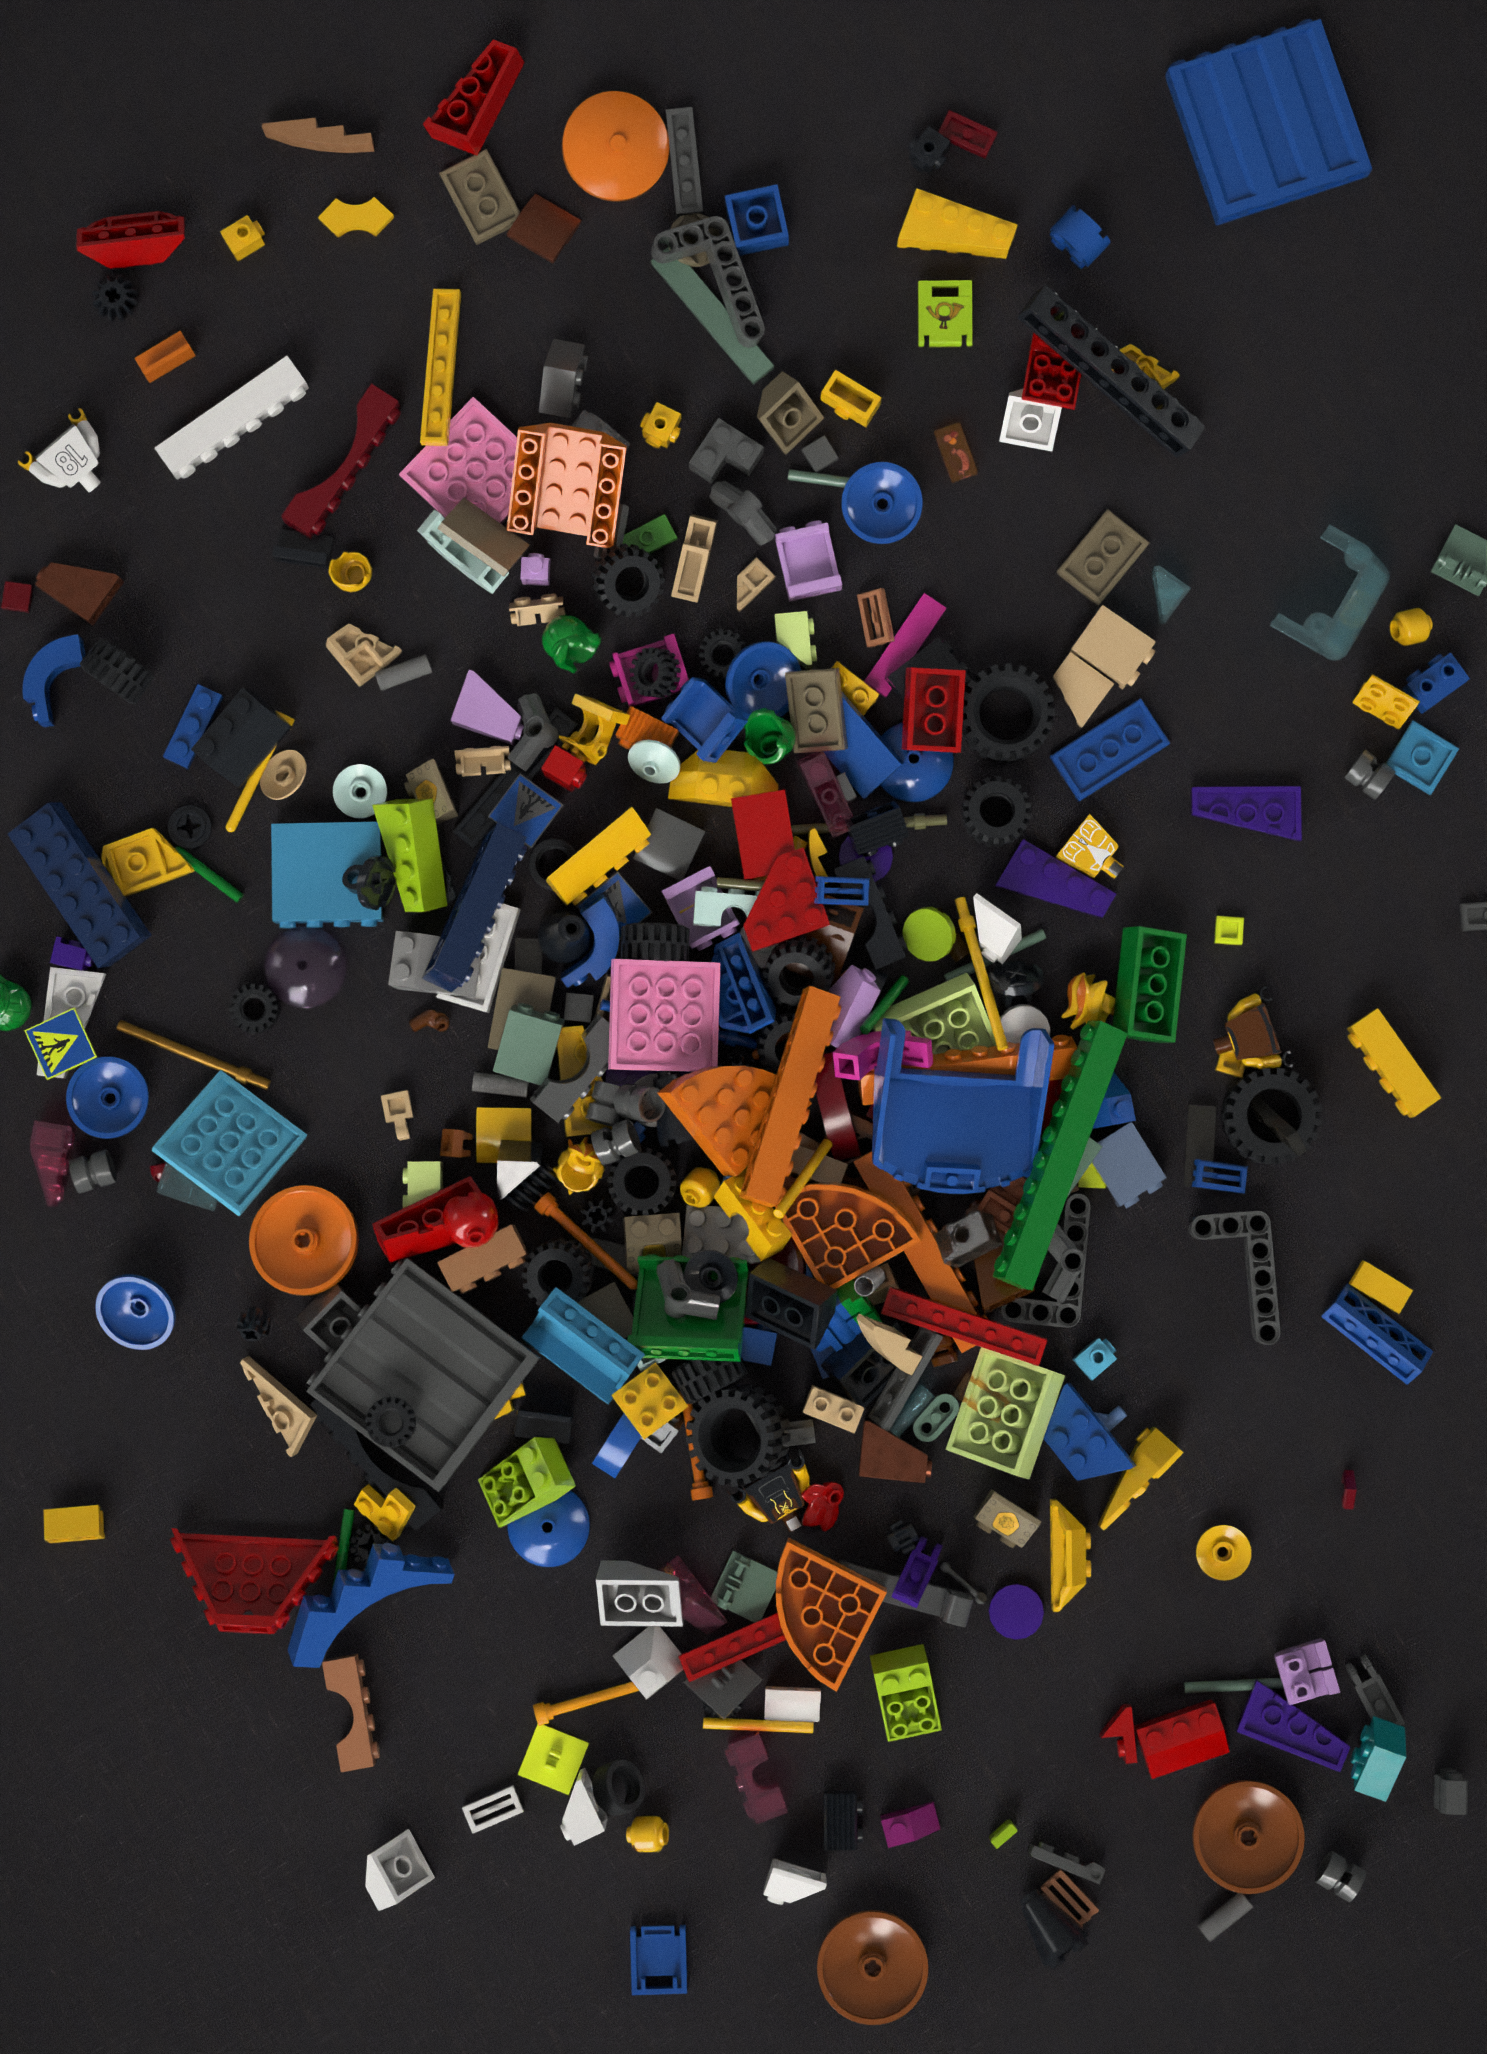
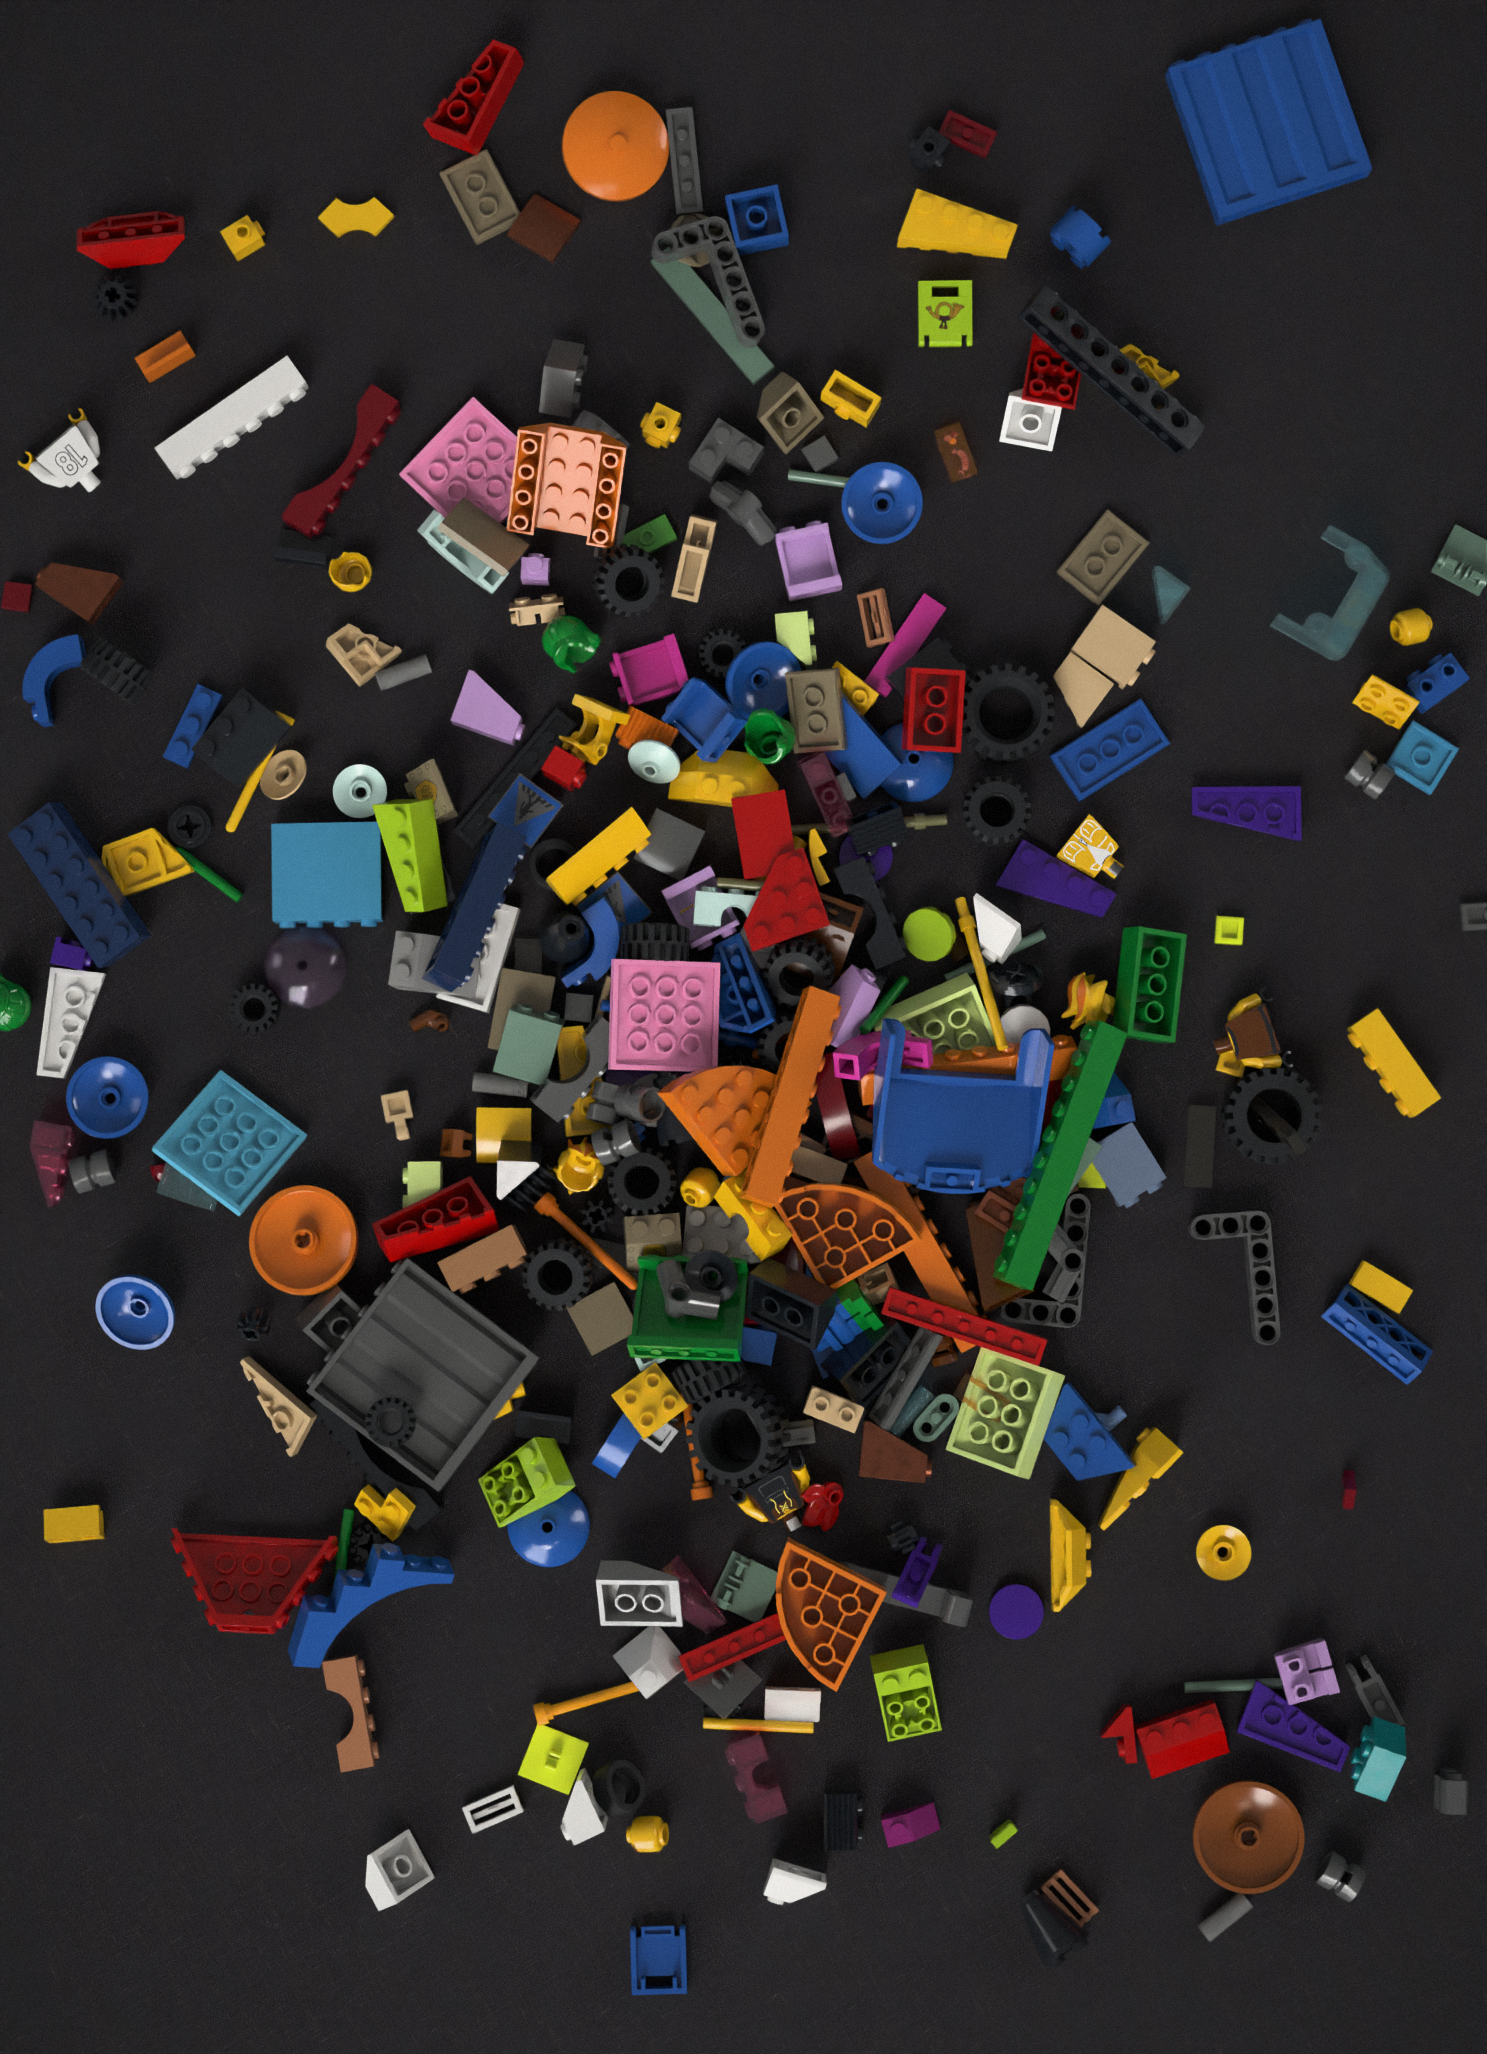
piece [24,1008,97,1080] -> none
pearl gold bar [116,1020,271,1090] -> none
medium nougat slope [262,118,375,153] -> none
black tile [342,855,396,911] -> none
yellow tile [420,289,461,446] -> none
red cylinder [442,1192,498,1248] -> none
tan hinge [454,746,511,777] -> none
dark grey piece [508,693,558,771] -> none
dark azure panel [521,1287,645,1404] -> none
black tyre [630,647,681,698] -> none
tan tile [737,557,775,612] -> none
yellow bar [773,1139,832,1218] -> none
blue tile [814,876,870,906] -> none
dark orange dish [817,1910,928,2025] -> none
light grey piece [854,1266,885,1296] -> none
tan slope [856,1314,923,1375] -> none
clear smoke brick [934,1210,1003,1268] -> none
dark grey hinge [940,1562,987,1604] -> none
dark tan slope [973,1489,1041,1548] -> none
dark grey hinge [1027,1841,1105,1885] -> none
medium azure brick [1072,1337,1117,1380] -> none
blue tile [1192,1159,1248,1194] -> none

